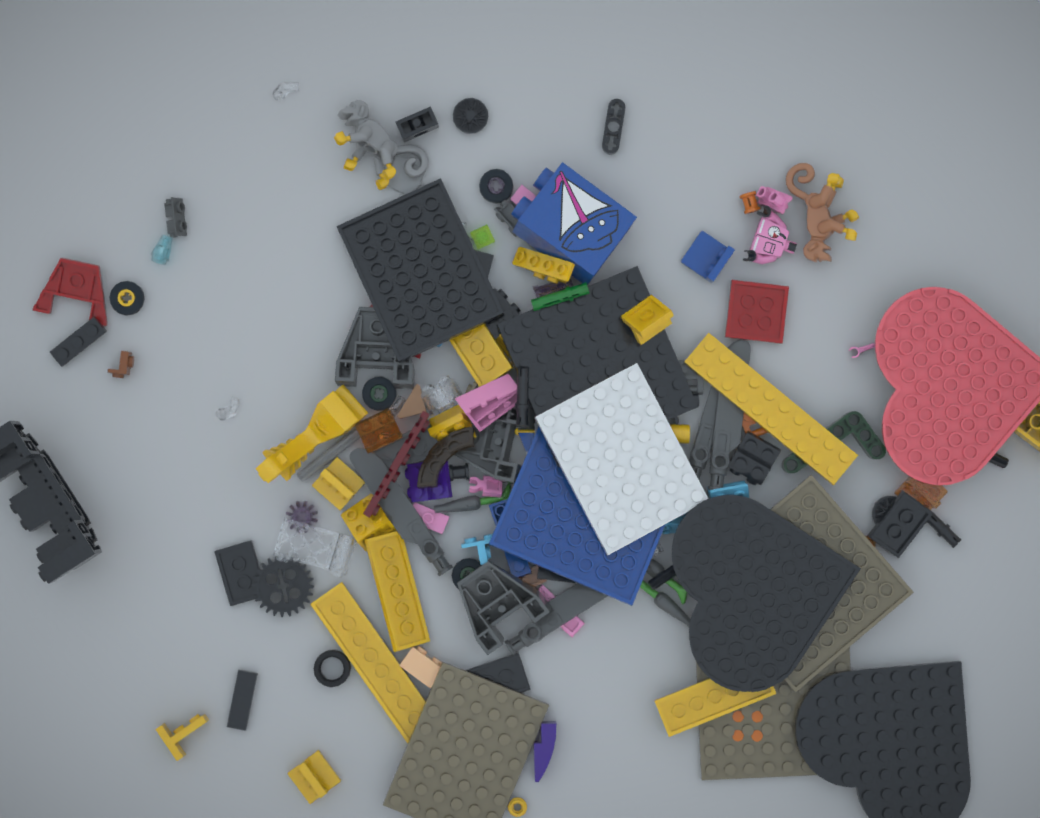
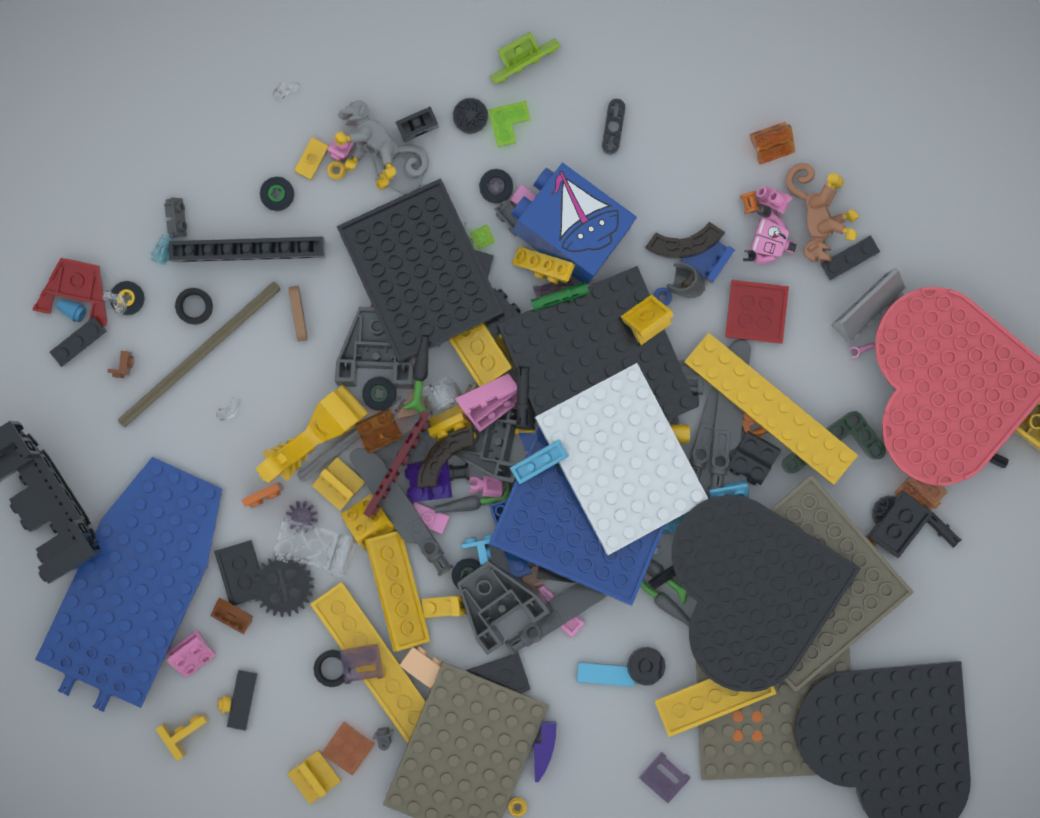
none -> blue wing [35,457,223,712]
none -> dark azure cone [56,299,86,322]
none -> clear arm [103,291,127,315]
none -> dark tan axle [118,282,280,427]
none -> bright pink bracket [167,630,216,678]
none -> black brick [169,236,326,262]
none -> black tyre [175,288,213,325]
none -> dark orange bracket [210,597,253,635]
none -> yellow plate [217,695,231,714]
none -> orange plate [241,483,283,508]
none -> black bush [259,176,294,211]
none -> medium nougat beam [289,286,308,342]
none -> yellow plate [294,137,329,180]
none -> clear orange plate [321,722,375,776]
none -> bright pink bracket [327,131,355,161]
none -> yellow plate [327,161,346,180]
none -> plate [340,643,383,685]
none -> dark grey hinge [372,727,394,751]
none -> black piece [403,335,429,413]
none -> yellow bracket [421,595,467,618]
none -> lime bracket [489,32,561,84]
none -> clear neon green plate [489,101,530,147]
none -> medium azure tile [510,439,569,485]
none -> medium azure tile [577,662,635,687]
none -> black tile [627,647,665,686]
none -> clear purple plate [639,752,691,803]
none -> dark brown tile [645,222,725,258]
none -> blue plate [653,288,672,306]
none -> dark grey piece [667,262,705,298]
none -> clear orange bracket [749,122,795,164]
none -> black plate [820,235,880,281]
none -> light grey slope [831,268,905,342]

